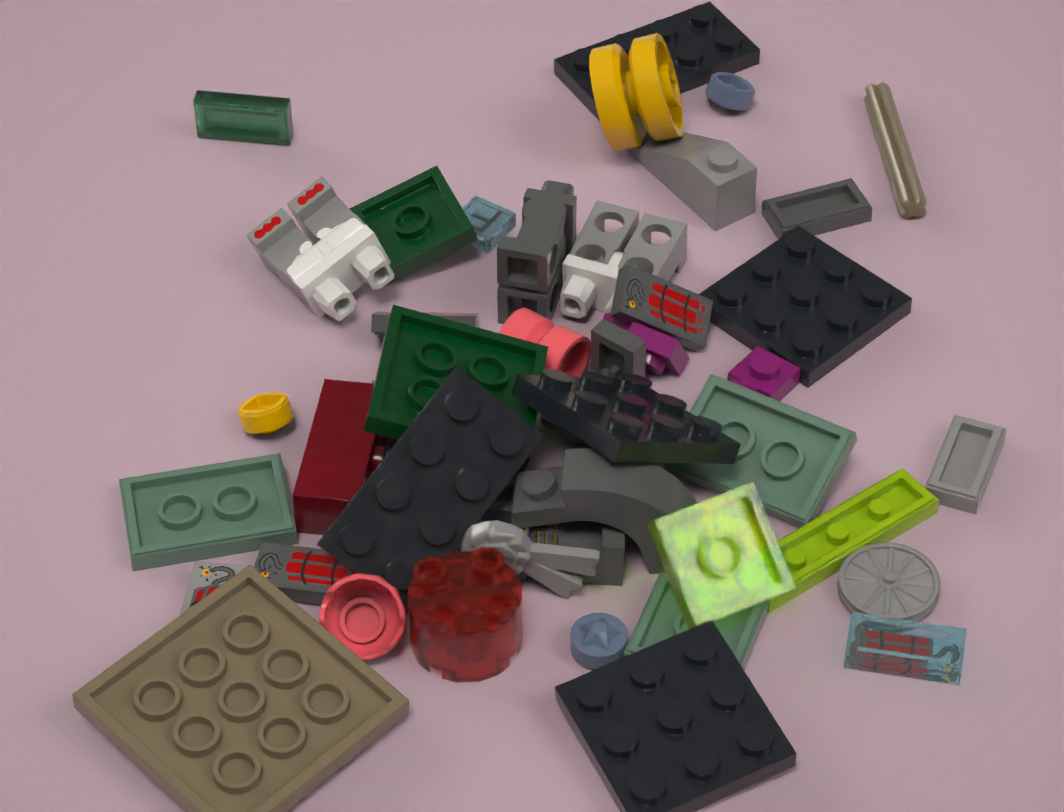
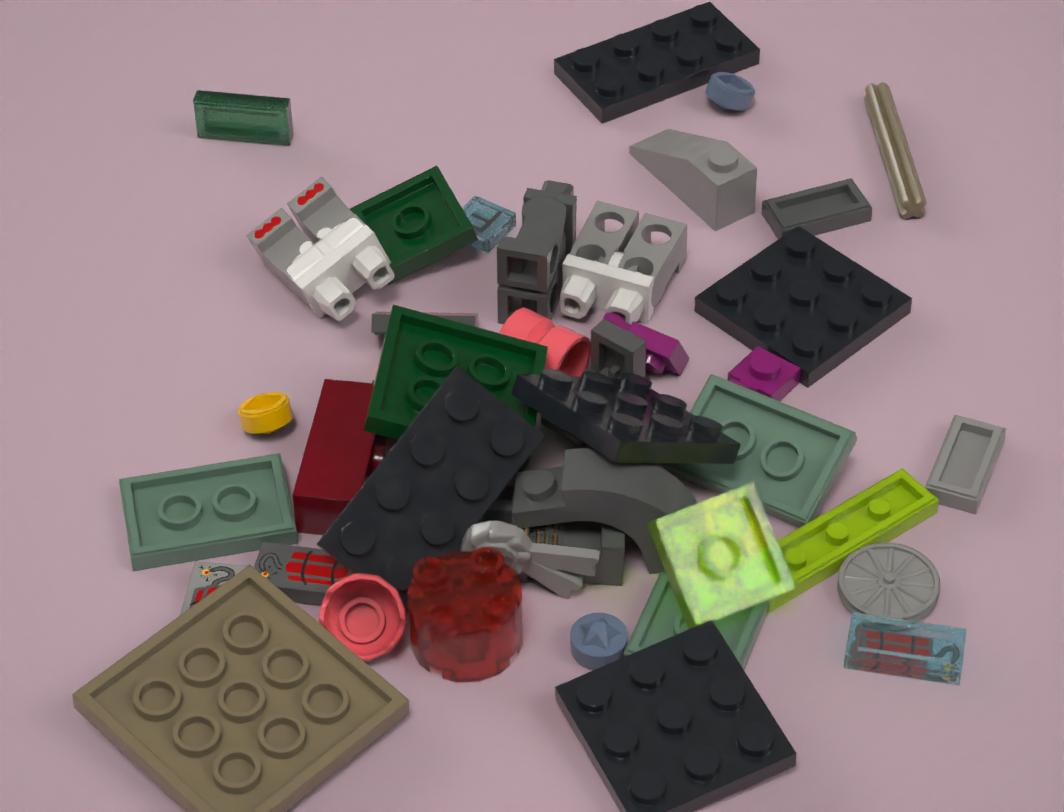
yellow wheel [589,33,684,152] -> none
tile [610,264,713,352] -> none

